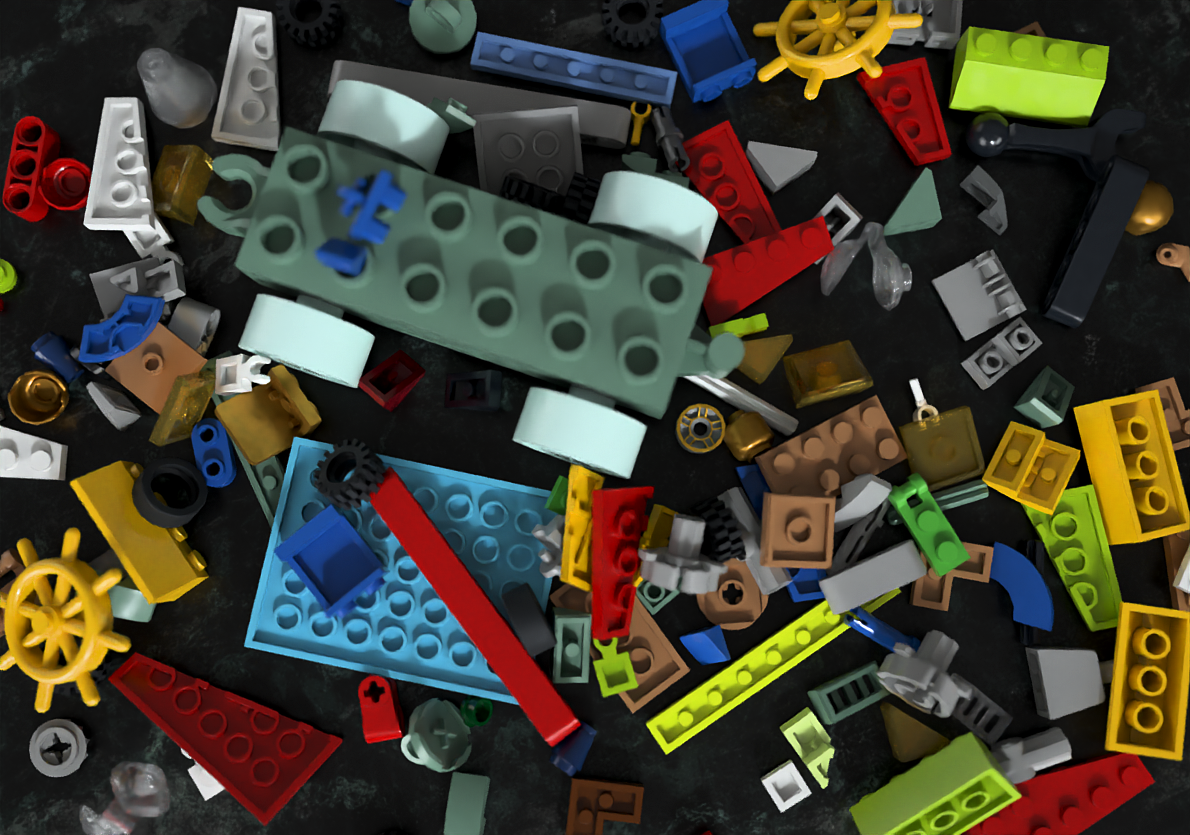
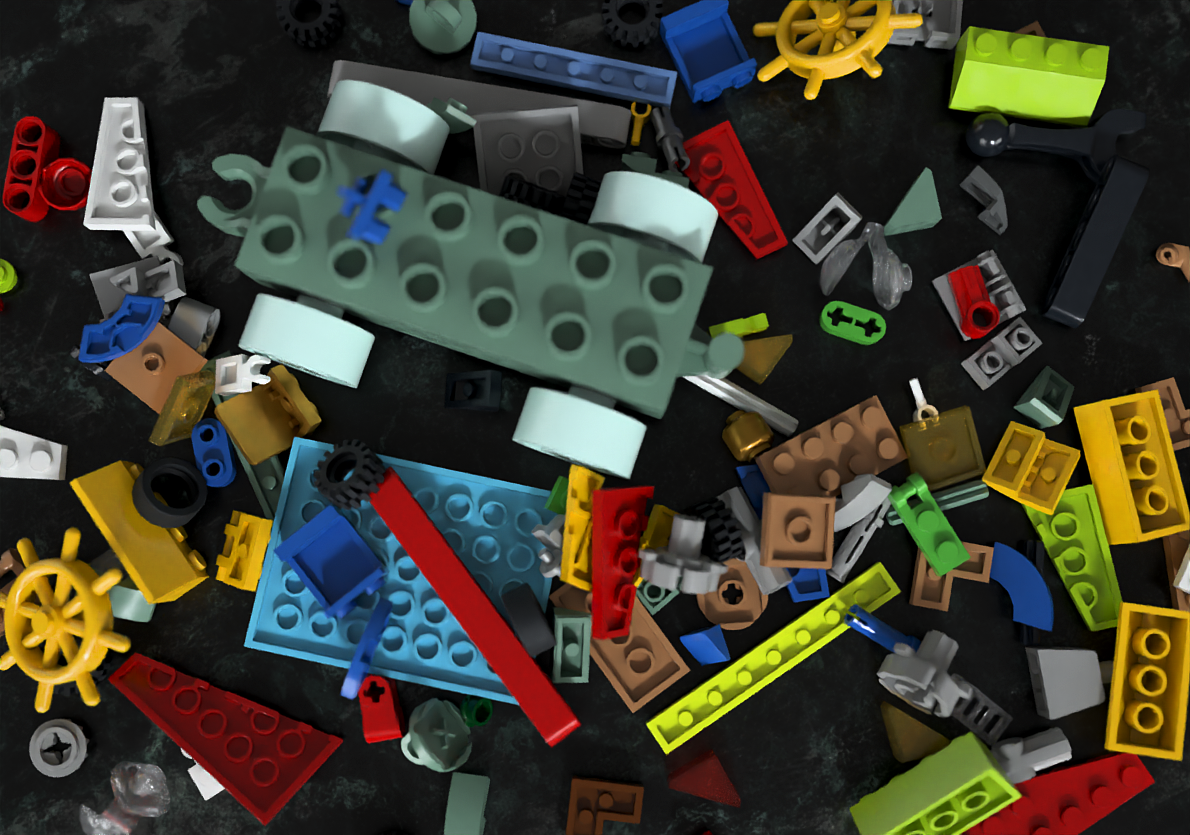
pearl gold hair [8,368,70,425] -> none
dark blue cone [30,331,85,383] -> none
light grey slope [86,382,142,431] -> none
clear cone [137,48,217,128] -> none
clear yellow slope [151,145,214,225] -> none
white wing [211,7,281,151] -> none
blue slope [314,238,367,275] -> none
dark red slope [358,349,426,412] -> none
dark blue cone [549,720,597,777] -> none
lime plate [593,637,638,697] -> none
wheel [675,404,726,454] -> none
red wing [702,216,834,326] -> none
light grey slope [745,141,817,196] -> none
white plate [760,760,811,813] -> none
yellowish green slope [779,707,835,789] -> none
clear yellow slope [783,340,873,409] -> none
sand green slope [807,661,891,724] -> none
light grey beam [818,539,928,615] -> none
red wing [856,57,952,166] -> none
pearl gold hair [1125,180,1174,235] -> none
none -> yellow plate [216,510,273,591]
none -> blue tile [341,597,393,700]
none -> clear red slope [667,749,741,808]
none -> bright green beam [819,301,886,345]
none -> red piece [947,265,1000,339]

